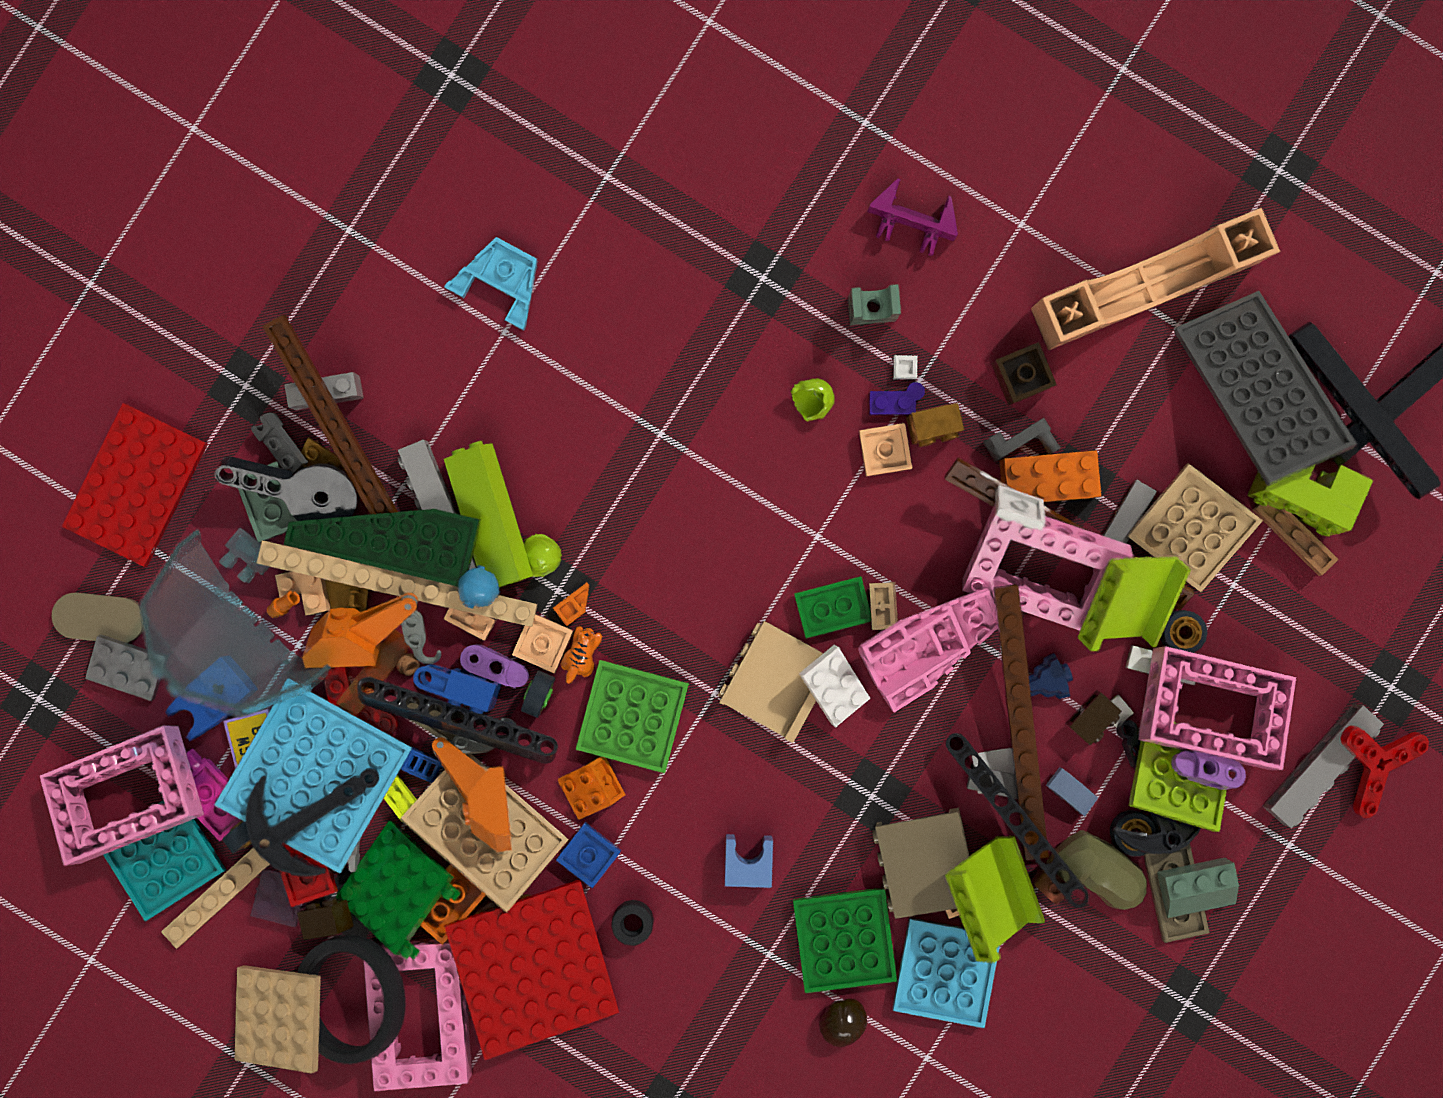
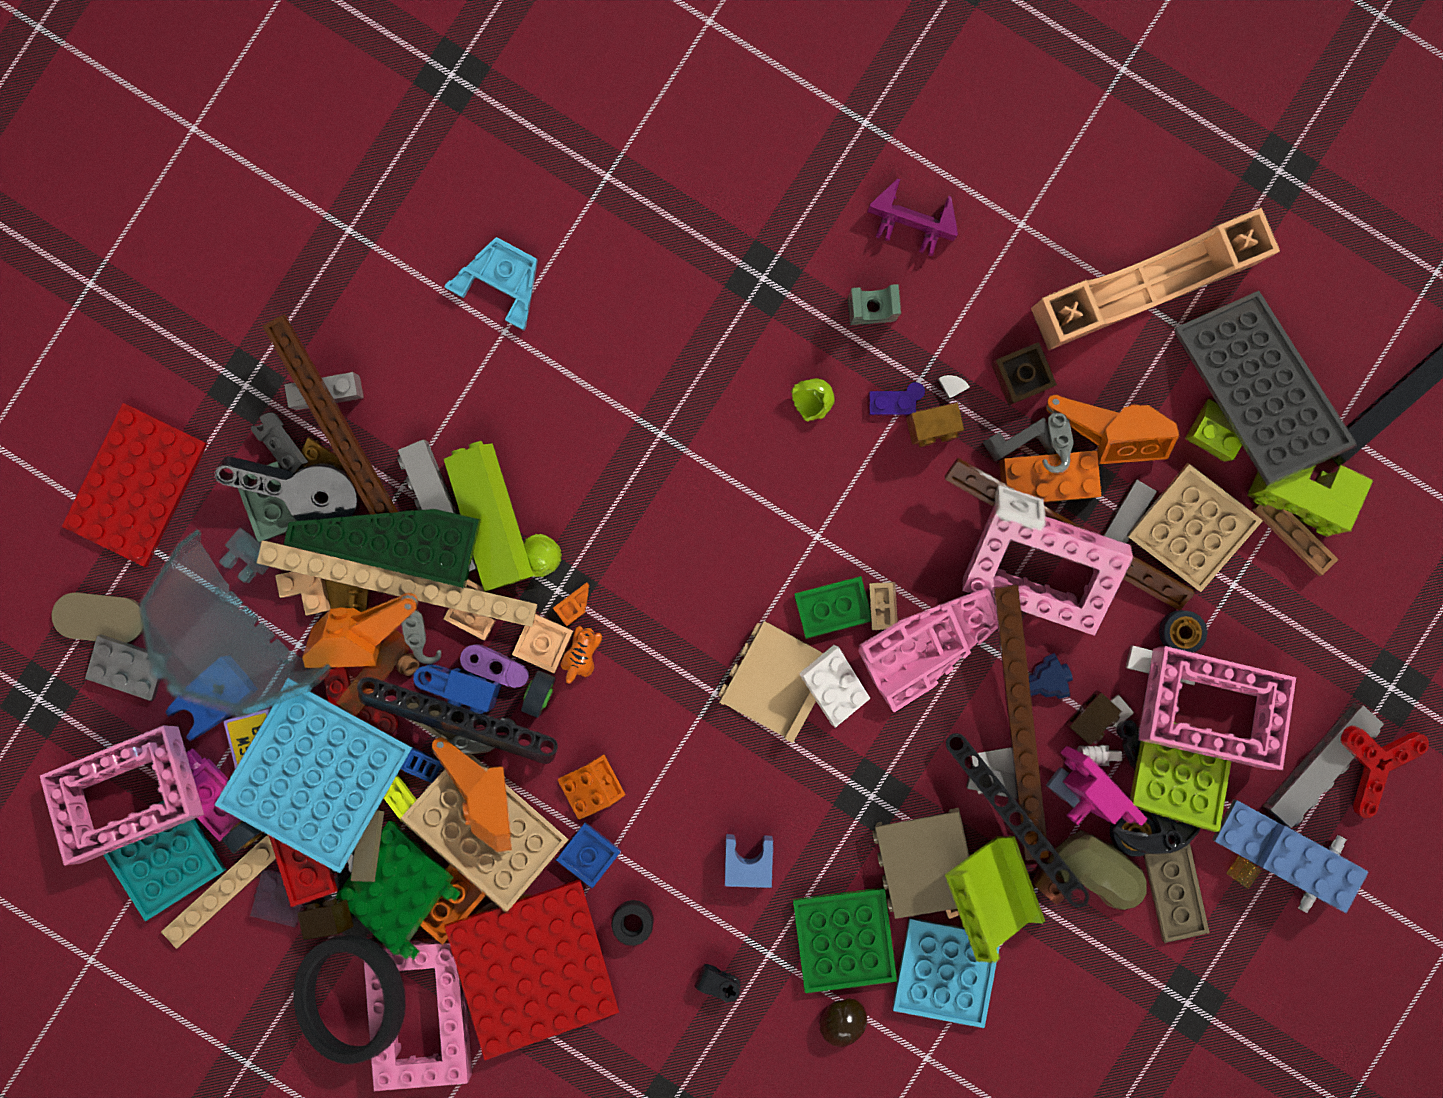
tan plate [235,965,320,1073] -> none
black piece [246,768,380,876] -> none
orange pin [267,591,300,618] -> none
dark azure cap [458,566,499,609] -> none
bright green plate [576,660,689,773] -> none
light nougat plate [859,423,912,476] -> none
white tile [893,355,917,380] -> none
lime panel [1077,557,1191,651] -> none
sand green slope [1157,858,1239,918] -> none
medium lavender piece [1171,750,1246,790] -> none
black beam [1288,322,1441,499] -> none
none -> dark tan tile [351,810,384,882]
none -> black piece [694,964,741,1002]
none -> white tile [938,375,970,399]
none -> orange slope [1042,395,1179,473]
none -> dark pink brick [1060,746,1147,826]
none -> white hinge [1077,745,1122,766]
none -> lime slope [1185,399,1242,462]
none -> medium blue piece [1212,799,1368,913]
none -> clear yellow tile [1227,855,1262,889]

